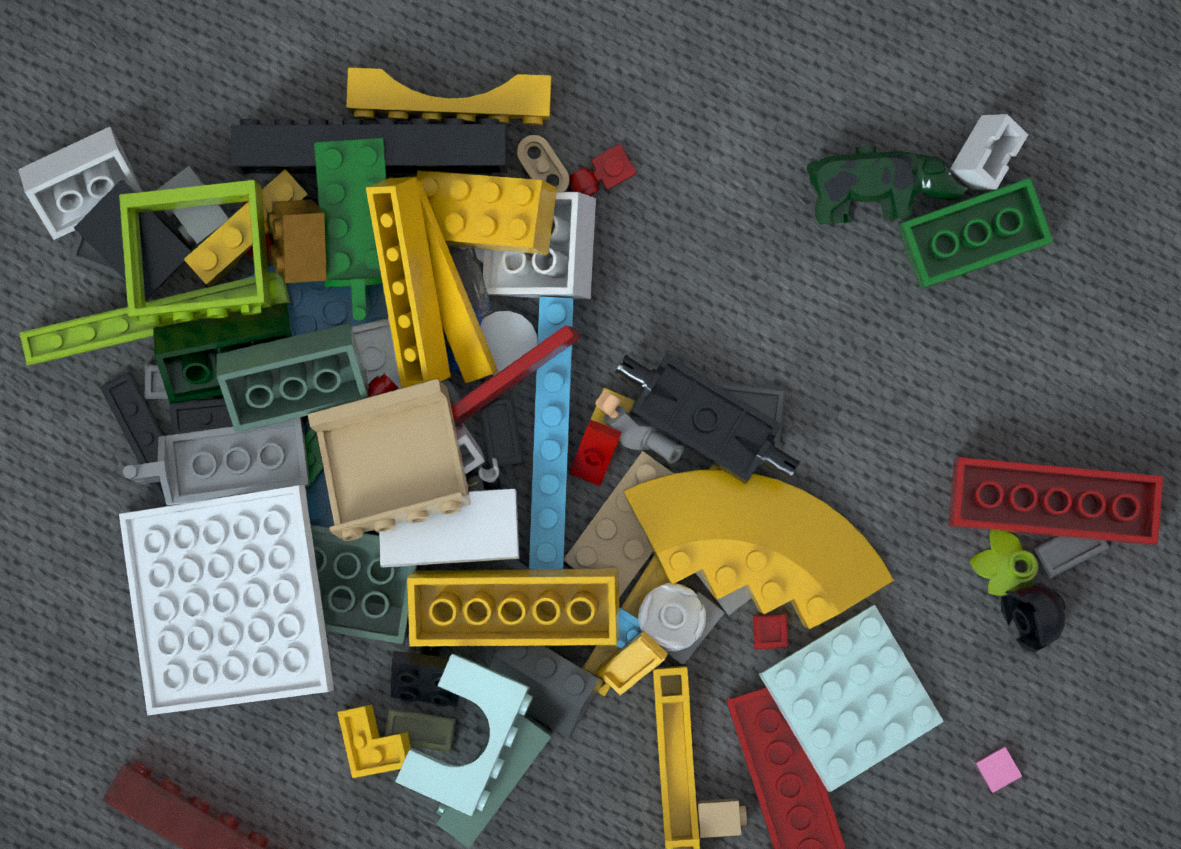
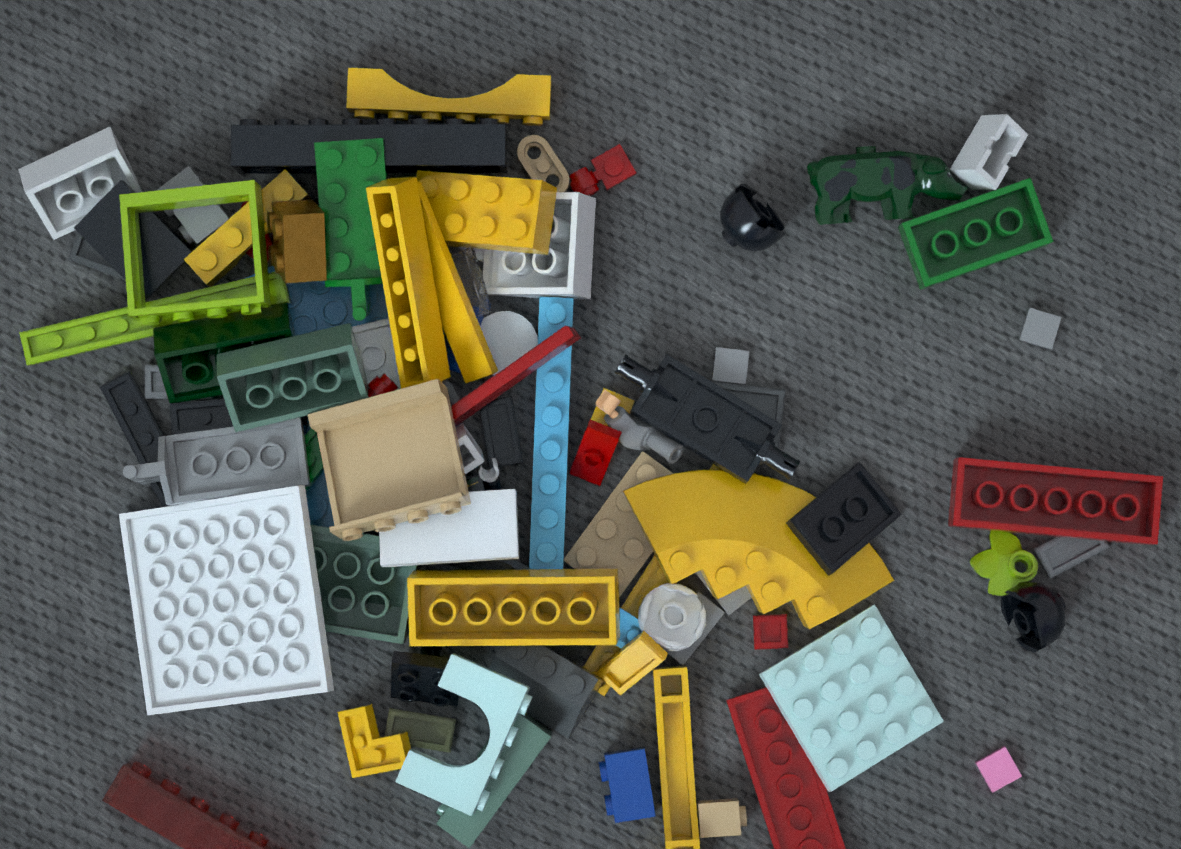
none -> blue brick [599,747,656,823]
none -> light grey tile [712,347,750,385]
none -> black cylinder [720,184,785,251]
none -> black tile [786,462,902,576]
none -> light grey tile [1019,307,1062,350]

